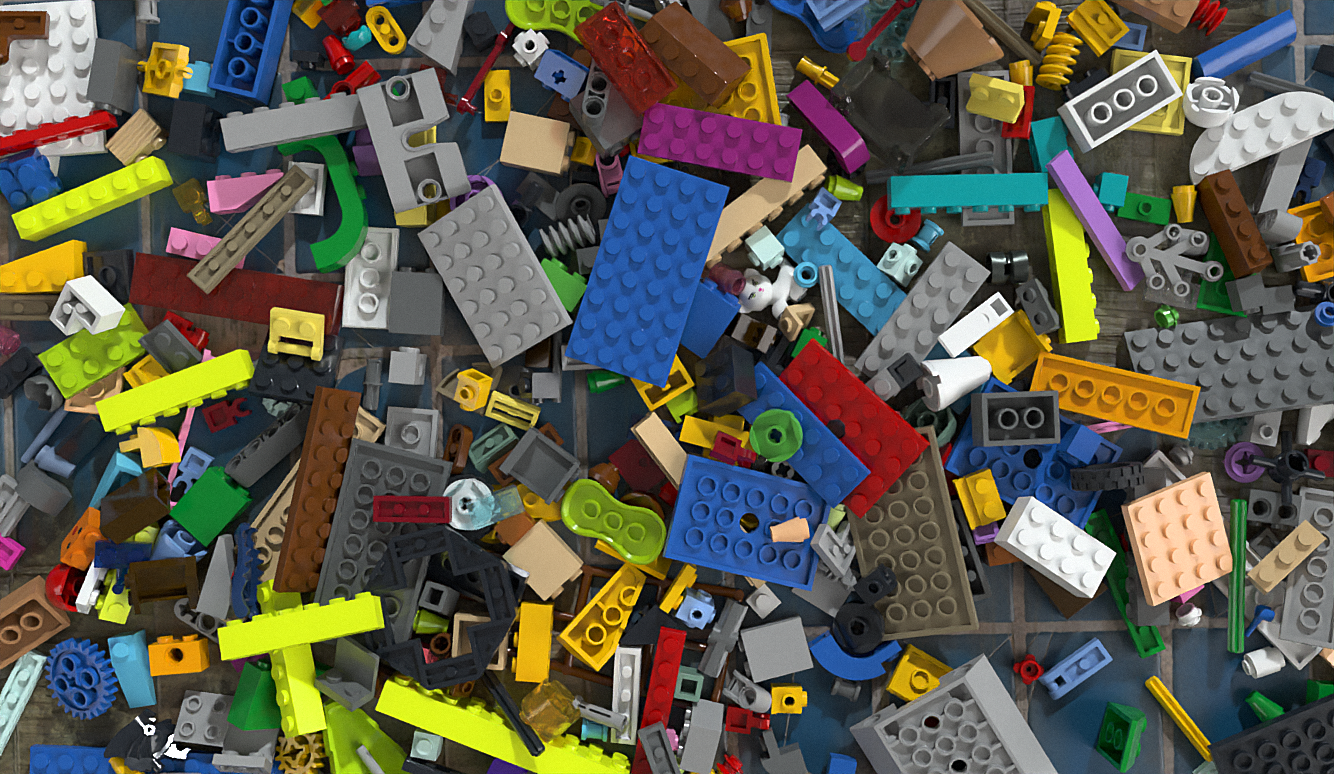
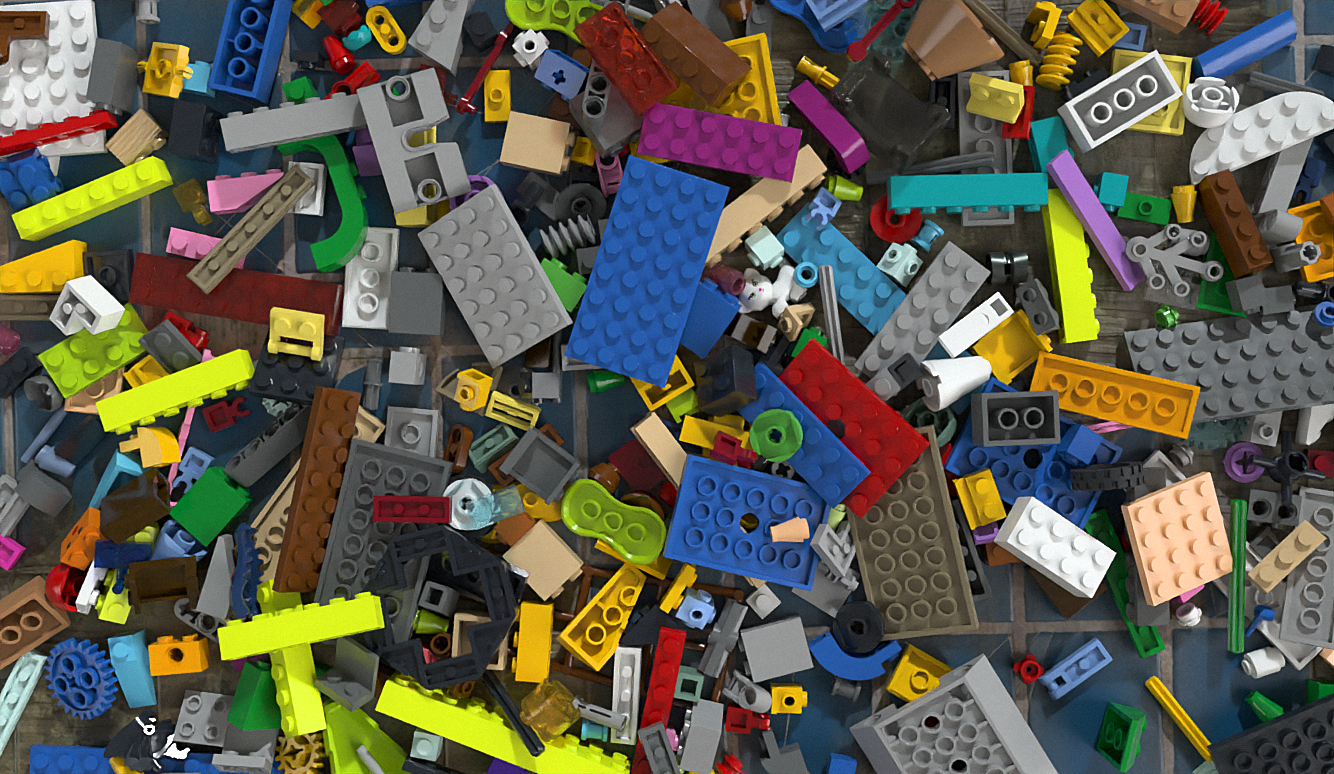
black brick [853,563,898,607] -> none

